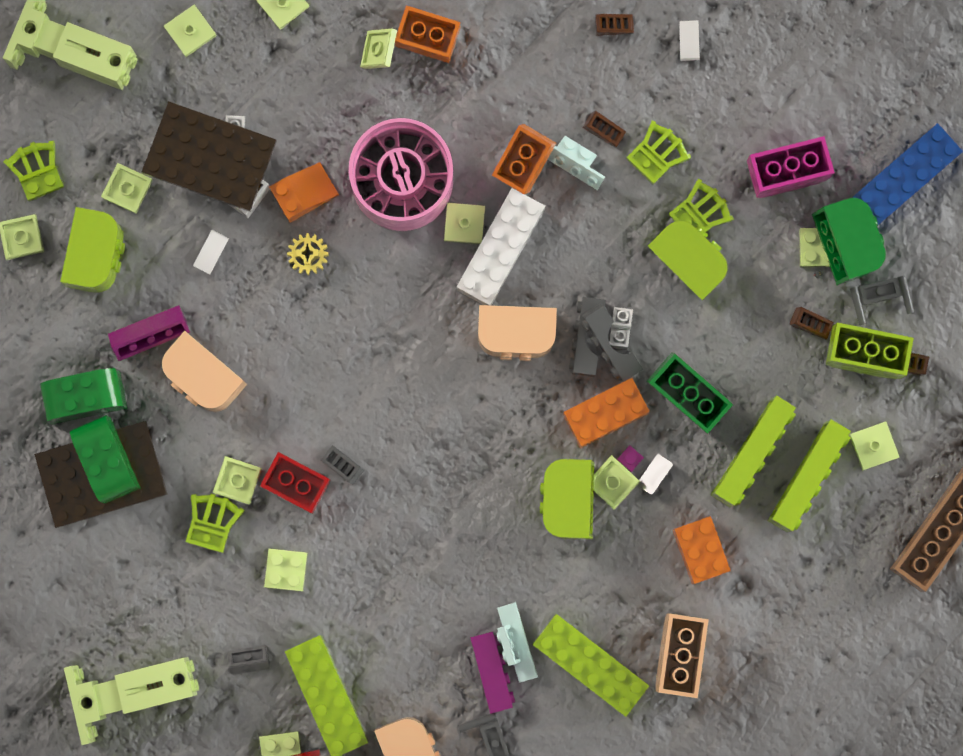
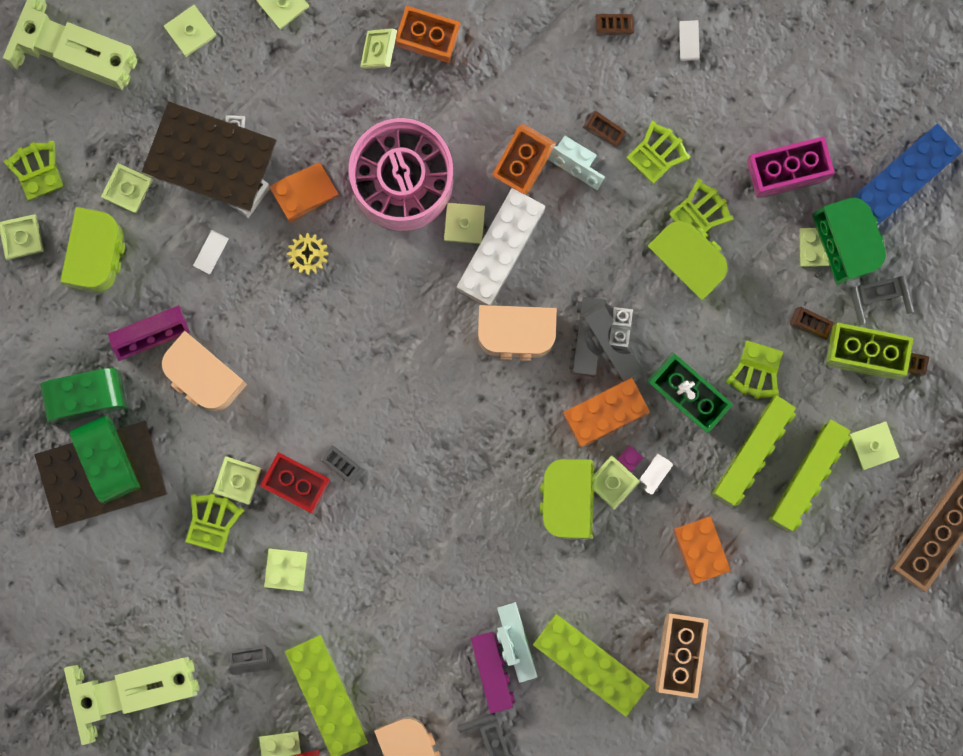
none -> white plate [677,380,695,399]
none -> lime plate [725,341,783,400]

